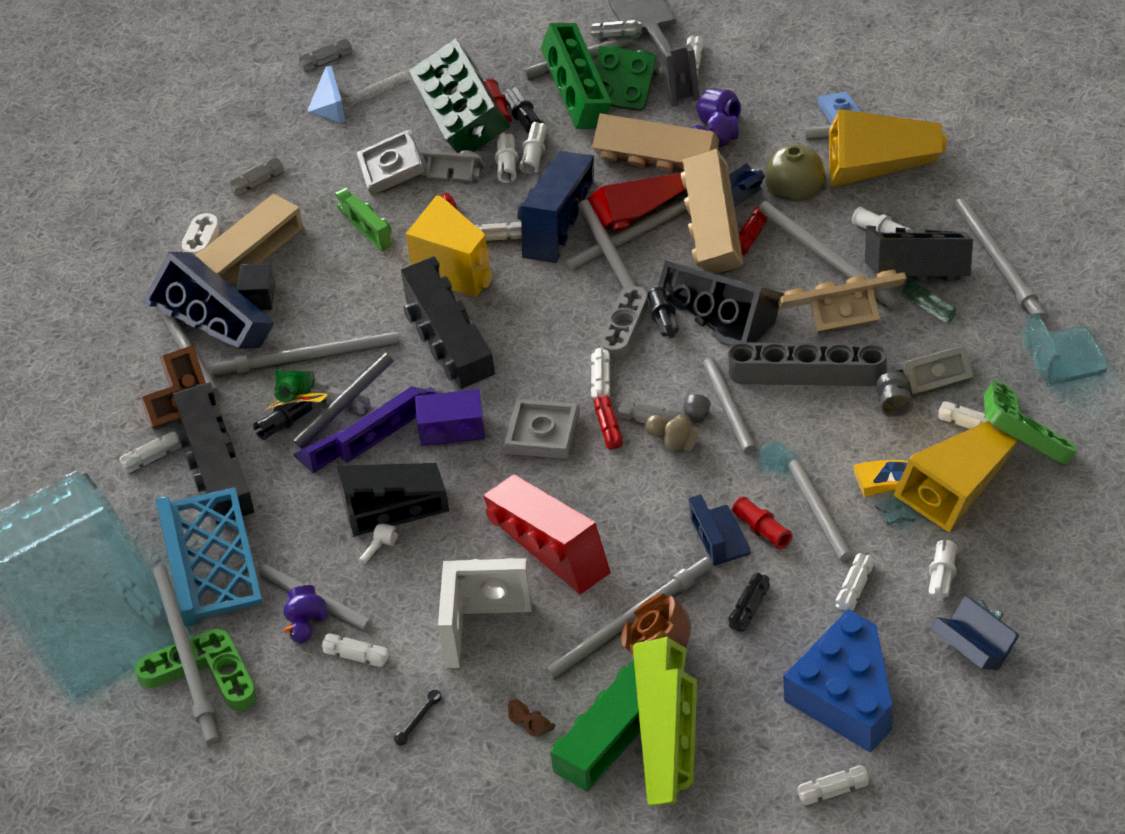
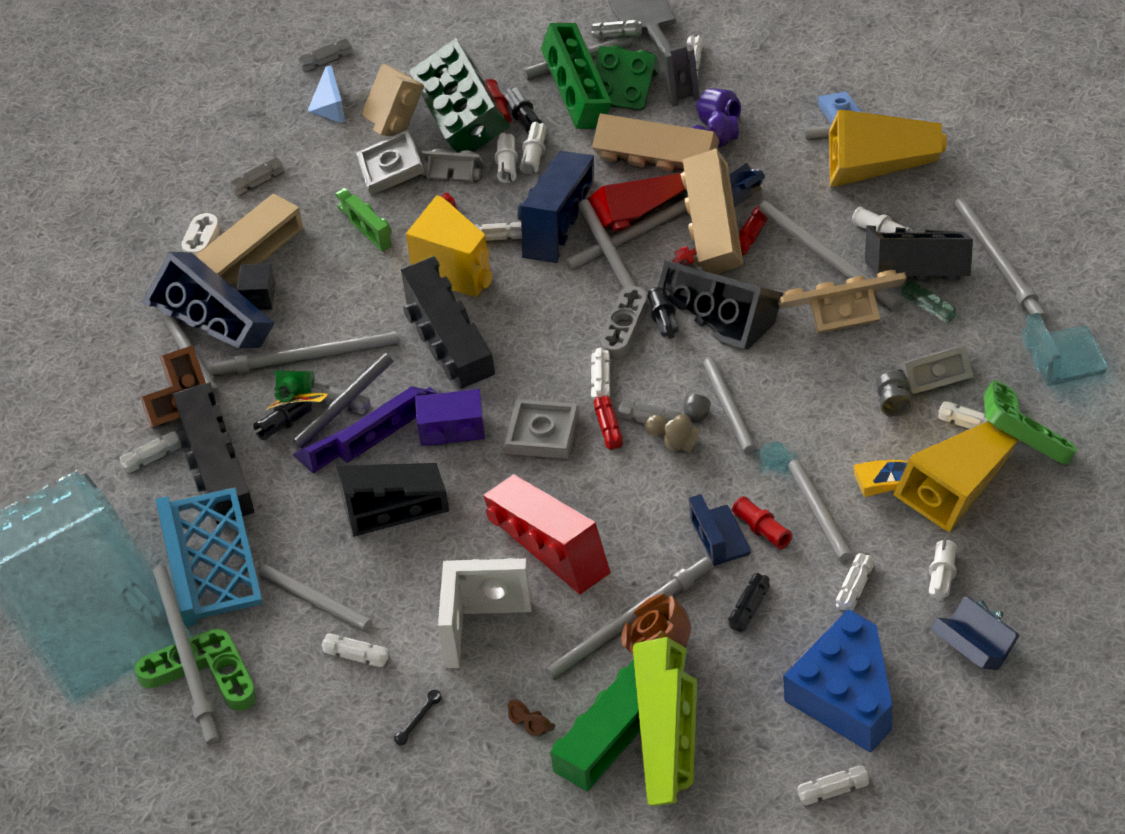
dark purple animal [283,585,327,644] -> none
white hand [359,524,398,564] -> none
dark grey beam [728,342,887,386] -> none
olive cylinder [765,144,826,202] -> none
clear light blue plate [875,490,916,525] -> none
none -> tan bracket [362,64,425,137]
none -> red axle [671,246,697,266]

